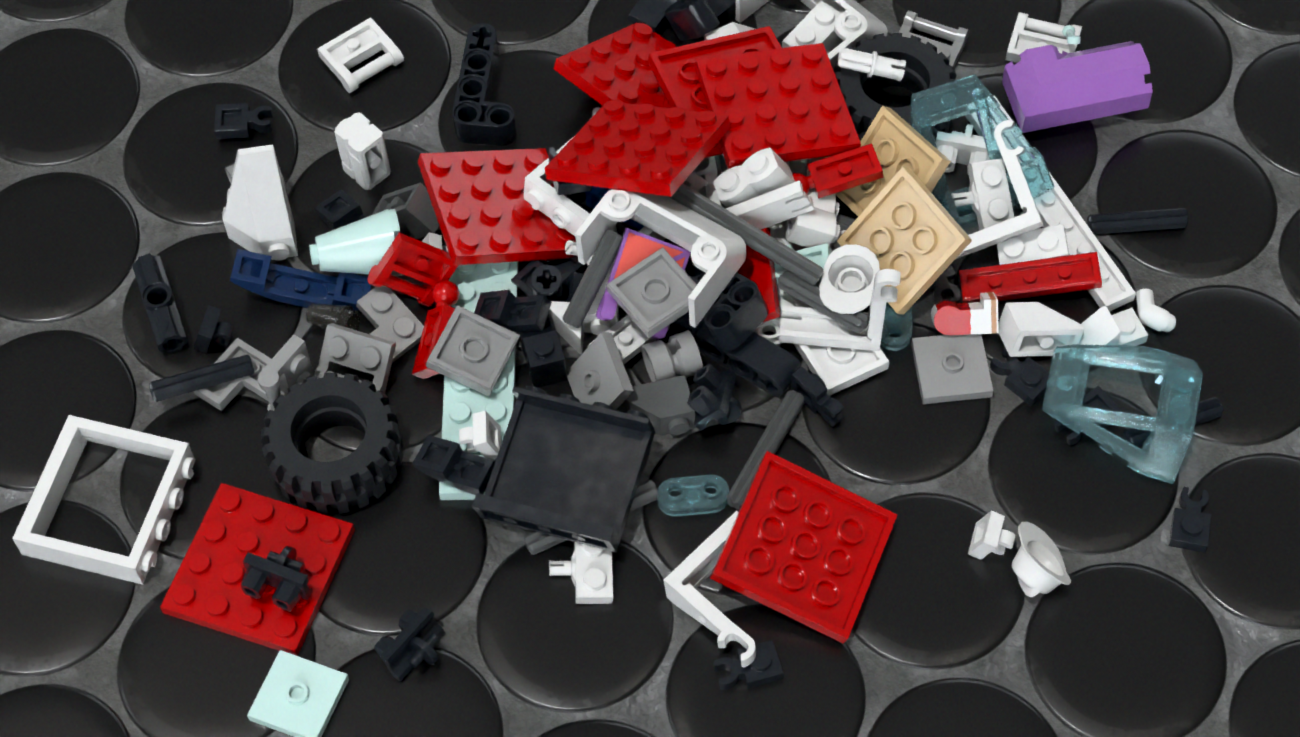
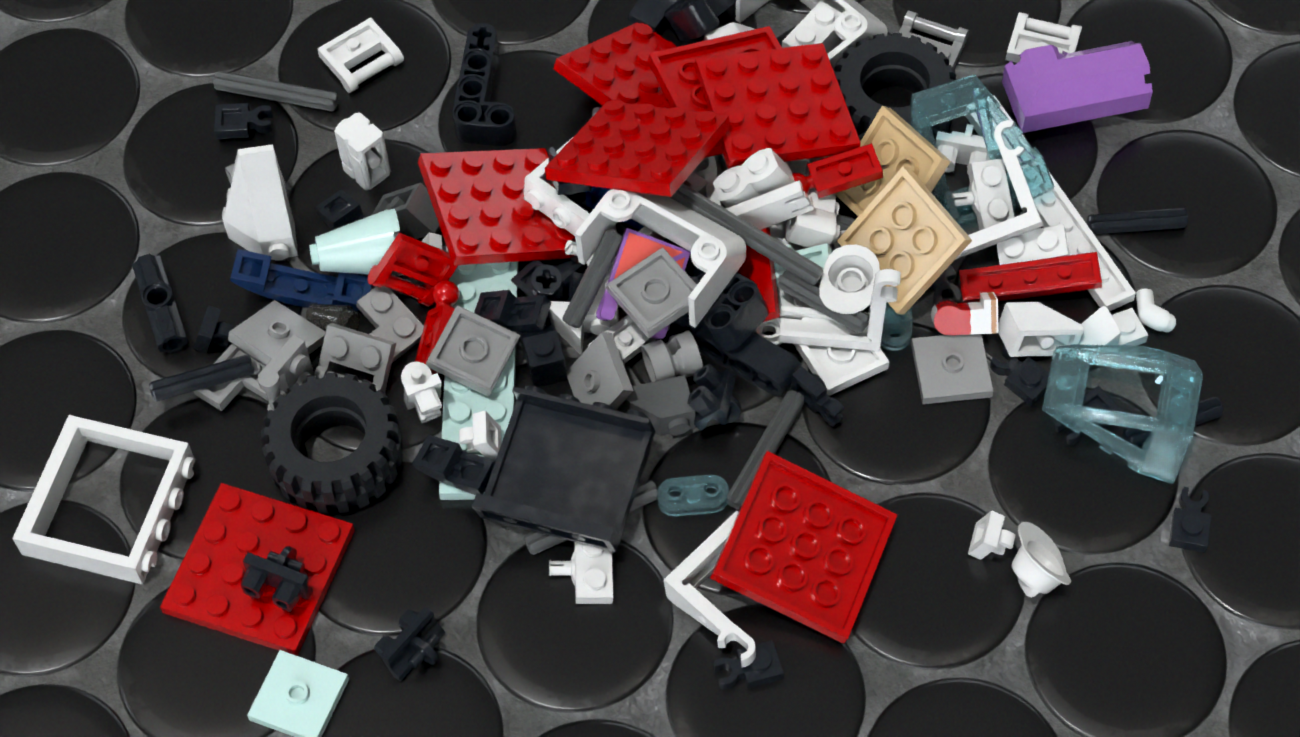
white axle [838,48,906,82] -> none
light aqua hinge [1062,25,1081,44] -> none
none -> dark grey axle [213,71,338,111]
none -> light grey plate [228,300,326,365]
none -> white hips [401,361,442,423]

